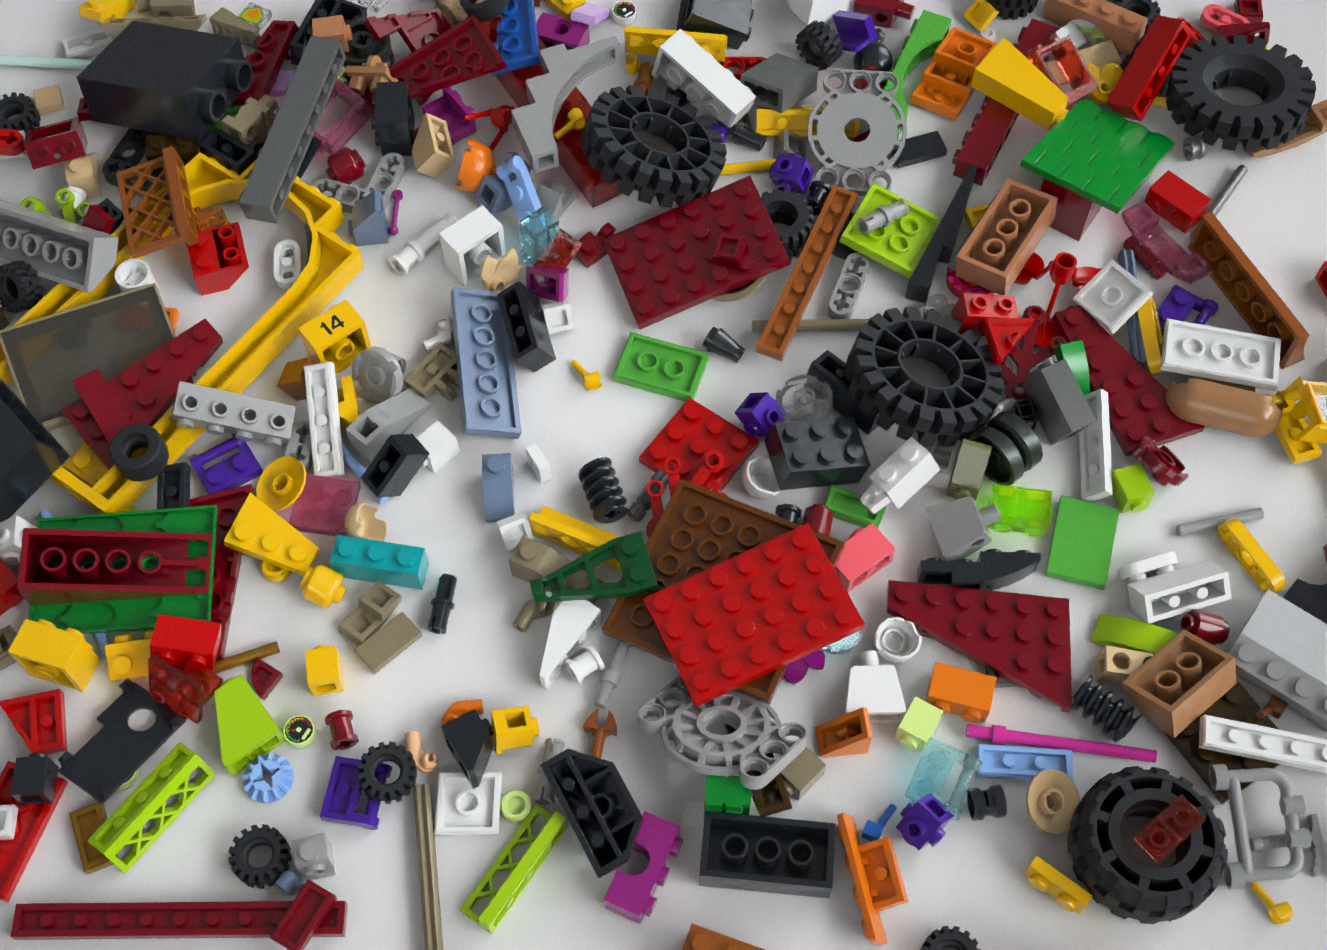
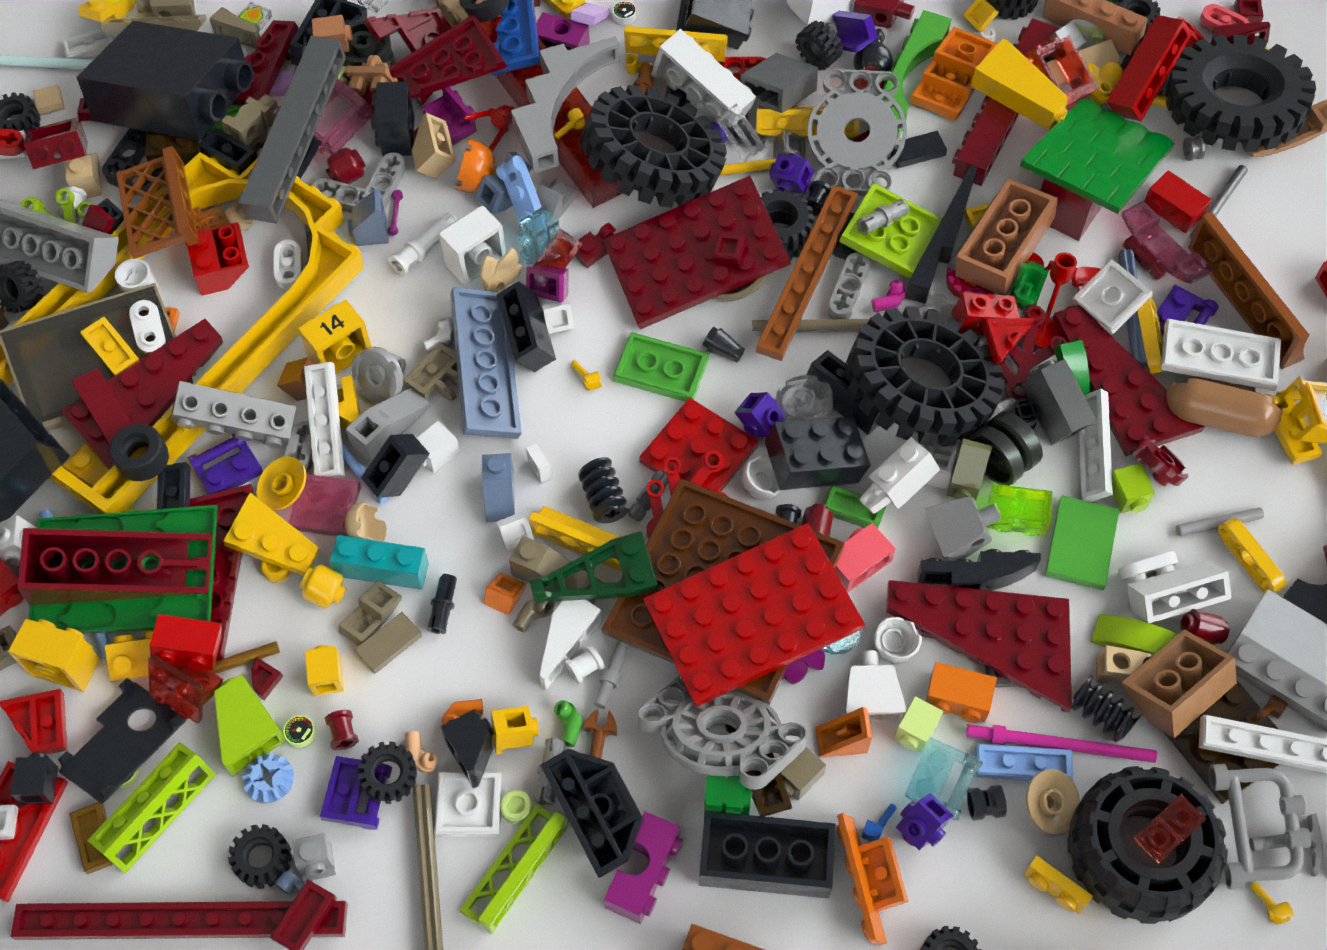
none -> yellow plate [80,317,139,376]
none -> white plate [129,300,166,355]
none -> tan tile [226,204,253,231]
none -> orange slope [483,572,526,615]
none -> bright green arm [554,700,583,748]
none -> clear tile [715,103,765,162]
none -> dark pink arm [871,280,906,312]
none -> green hips [1010,261,1049,310]

